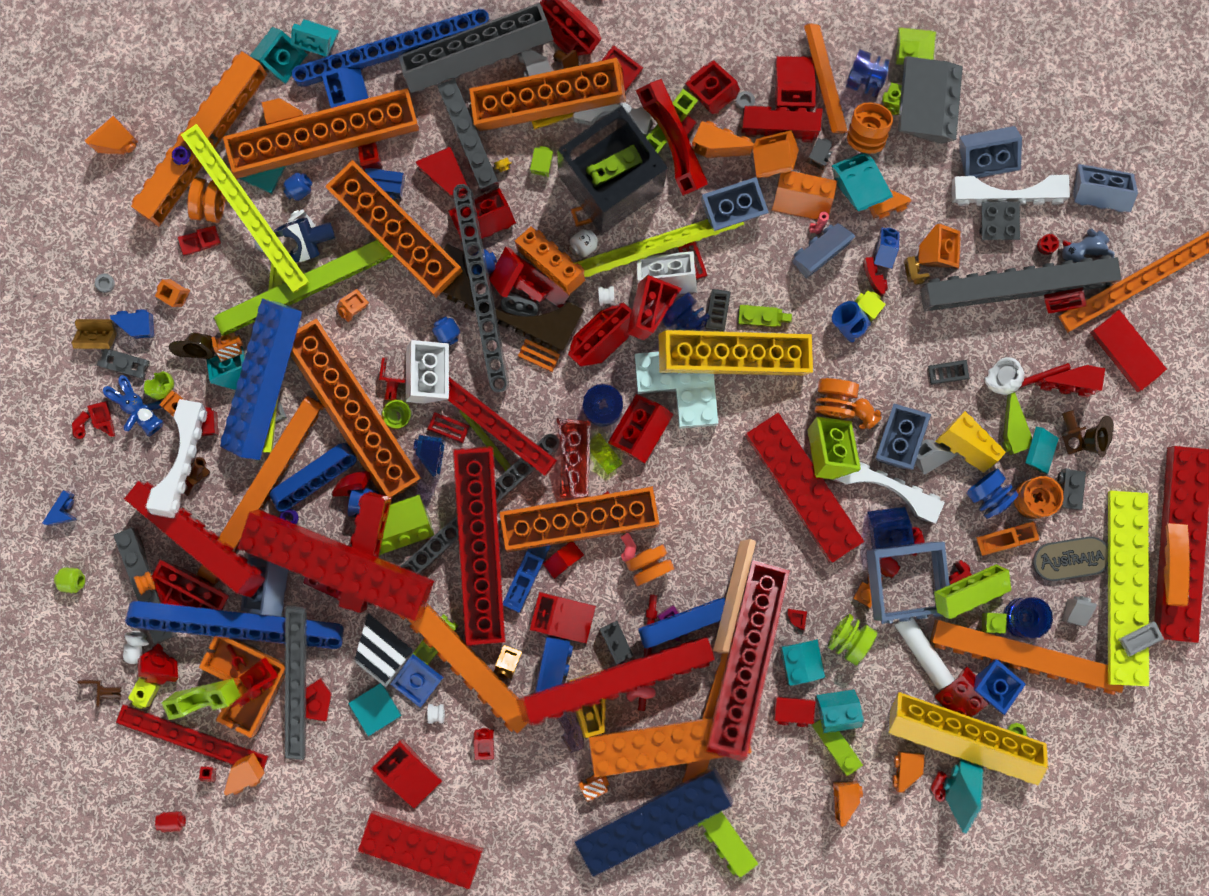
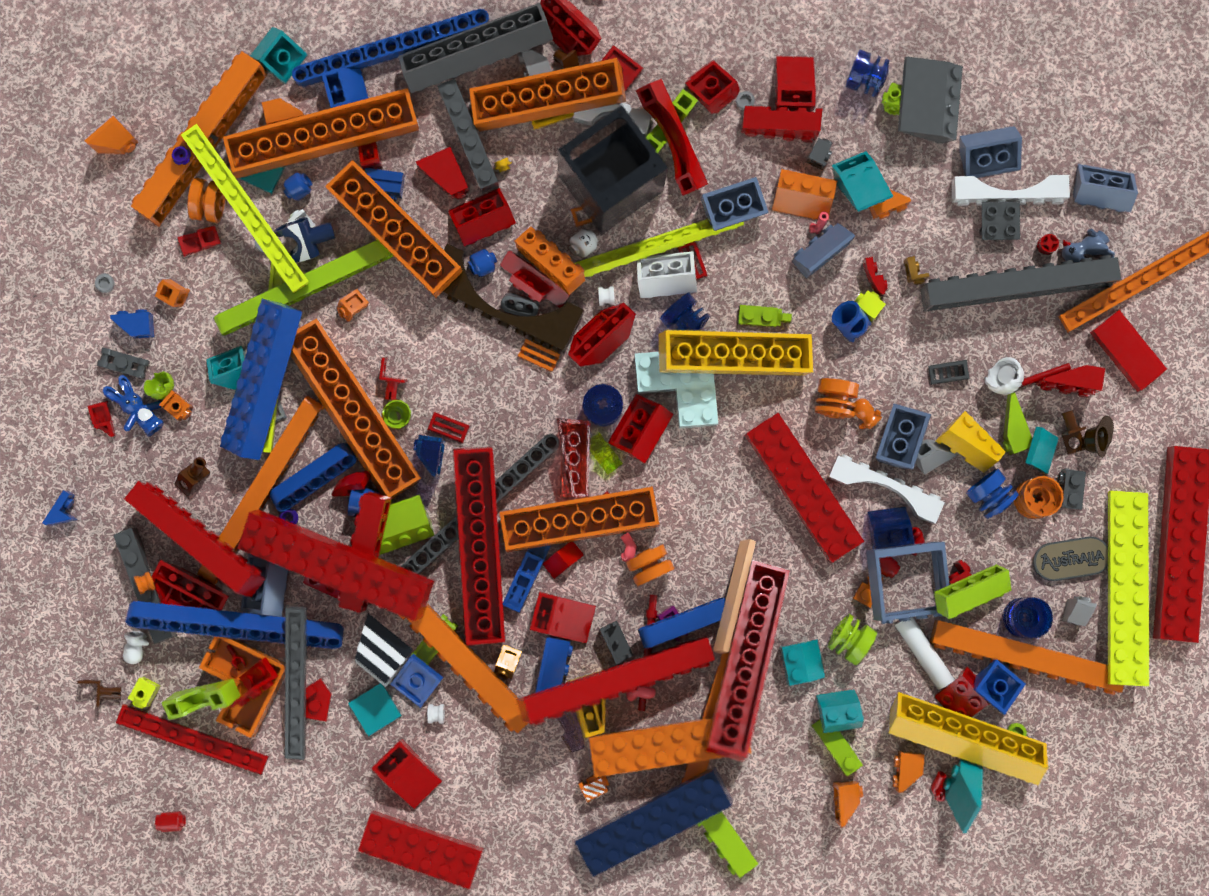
lime head [54,567,85,593] -> none
pearl gold bracket [71,319,117,349] -> none
red arm [72,411,90,439] -> none
red plate [138,643,178,685] -> none
white arch [146,399,207,518] -> none
dark brown piece [168,332,214,359] -> none
red piece [199,766,217,782] -> none
red brick [201,407,219,436] -> none
orange brick [211,332,243,362] -> none
orange slope [224,753,265,796] -> none
teal bracket [291,19,339,57] -> none
white slope [406,340,449,404] -> none
blue head [432,316,461,346] -> none
red plate [448,377,558,476] -> none
dark grey beam [453,184,509,392] -> none
lime bar [459,410,511,471] -> none
red bracket [474,728,494,760] -> none
red tile [489,246,524,298] -> none
lime brick [530,146,554,177] -> none
lime plate [586,145,643,187] -> none
red wedge [627,275,682,340] -> none
red piece [682,115,697,135] -> none
orange slope [692,121,754,158] -> none
dark grey slope [706,289,731,331] -> none
orange slope [753,130,799,178] -> none
red brick [773,696,816,727] -> none
red tile [787,609,807,630] -> none
orange tile [804,23,848,134] -> none
lime slope [807,417,861,479] -> none
orange wheel [847,102,893,154] -> none
blue slope [874,227,900,269] -> none
lime slope [895,27,936,65] -> none
orange slope [918,224,961,268] -> none
orange slope [976,521,1040,556] -> none
lime brick [982,613,1007,633] -> none
red tile [1044,287,1087,314] -> none
light grey tile [1119,621,1164,657] -> none
orange slope [1164,523,1190,606] -> none

